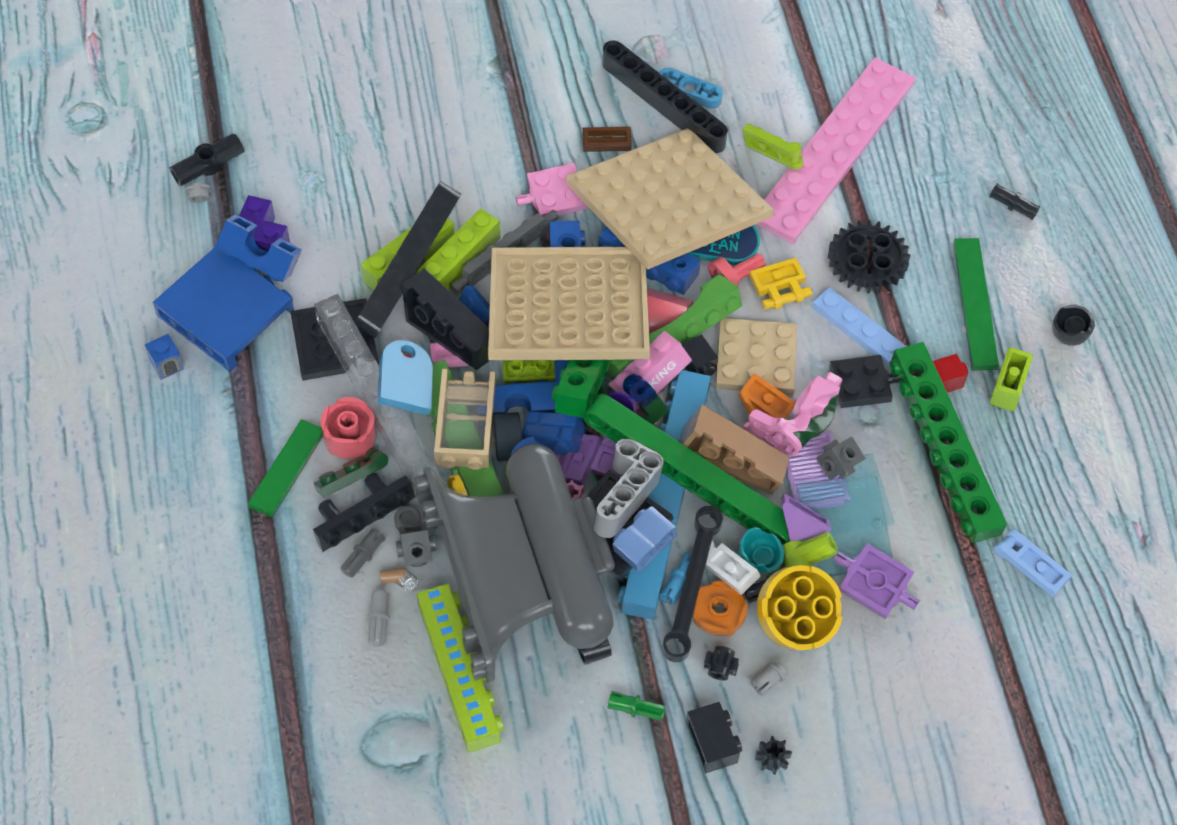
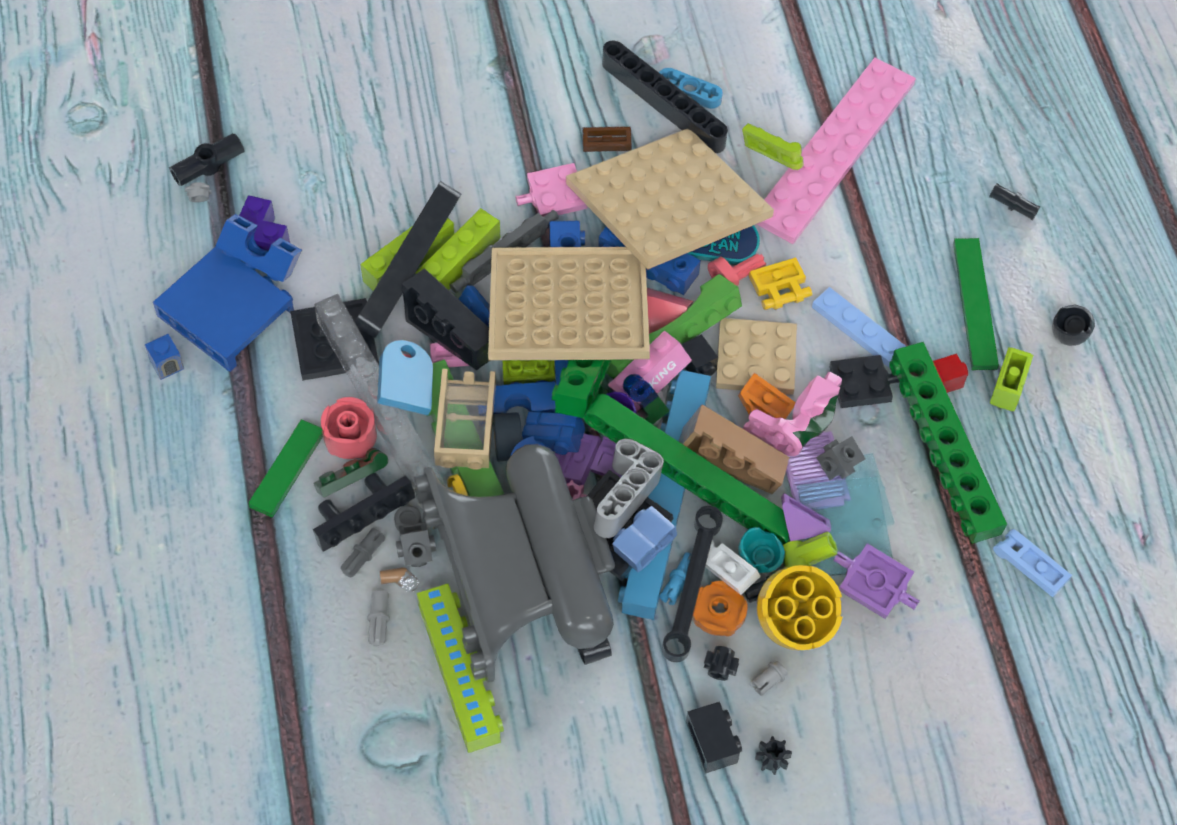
green axle [607,691,665,720] -> none
black gear [827,220,910,294] -> none

